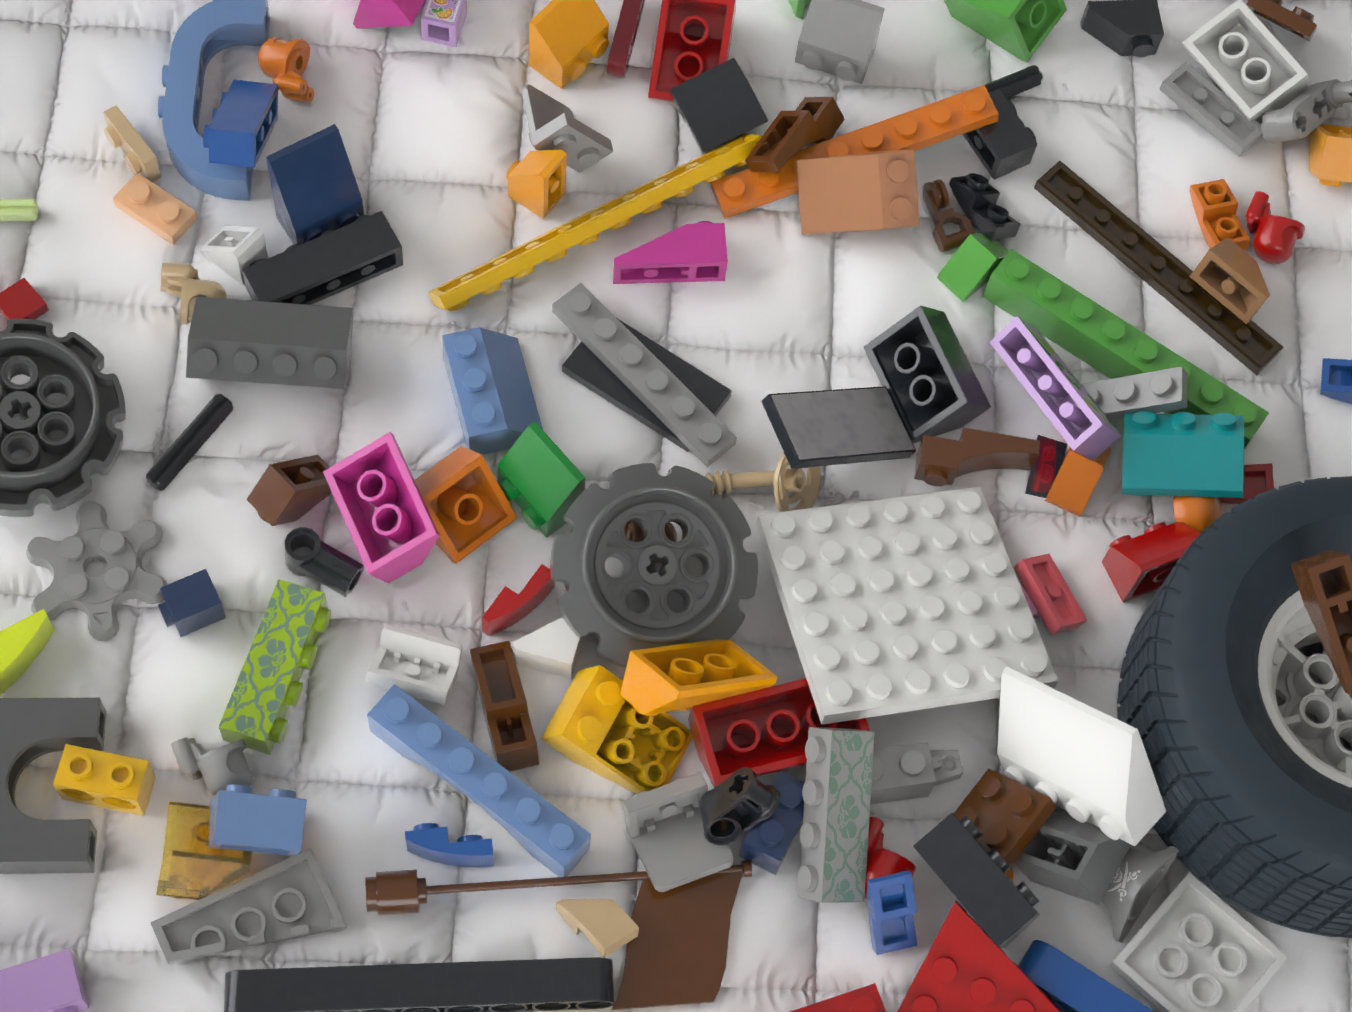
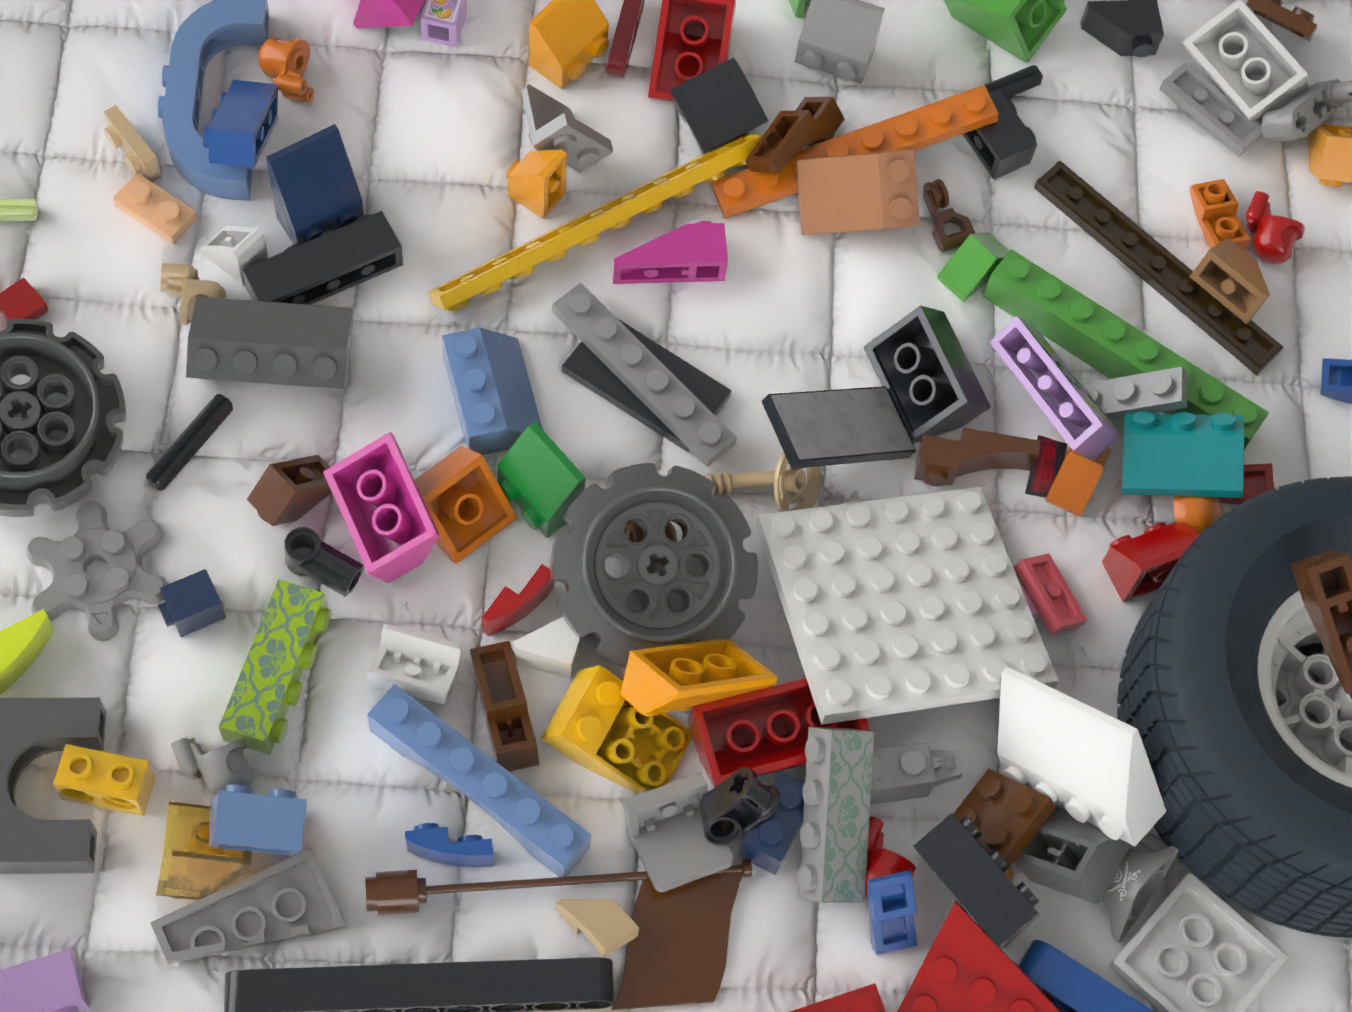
black slope [949,173,1021,240] -> none

